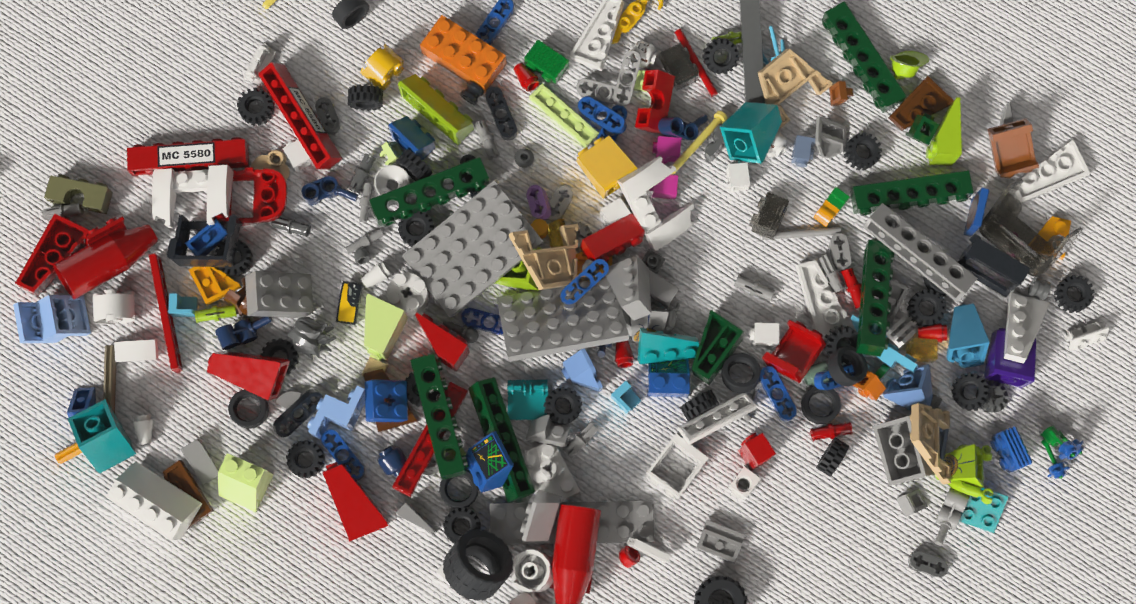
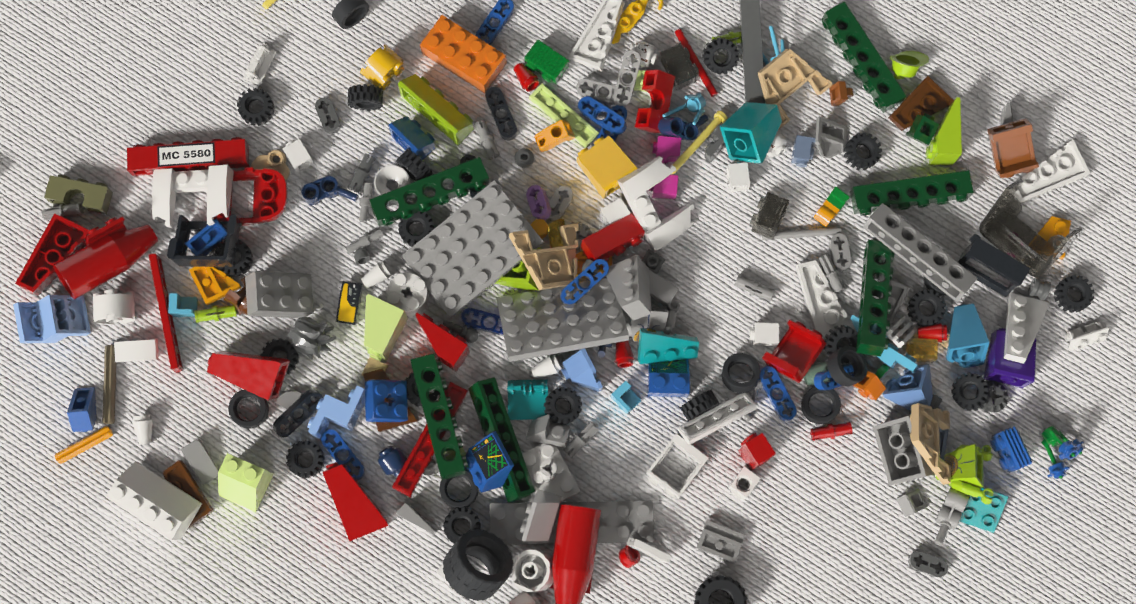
teal slope [68,399,136,474] -> none
dark blue beam [215,317,273,350] -> none
red brick [258,62,343,170] -> none
dark grey axle [271,217,311,237] -> none
yellowish green tile [380,142,403,165] -> none
black wheel [460,81,484,105] -> none
dark green wedge [692,310,744,386] -> none
black tyre [816,437,850,477] -> none
red pin [841,267,861,309] -> none
blue tile [963,188,989,237] -> none
none -> white cone [531,355,562,379]
none -> light orange leg [534,120,575,152]
none -> medium azure plant [663,92,706,125]

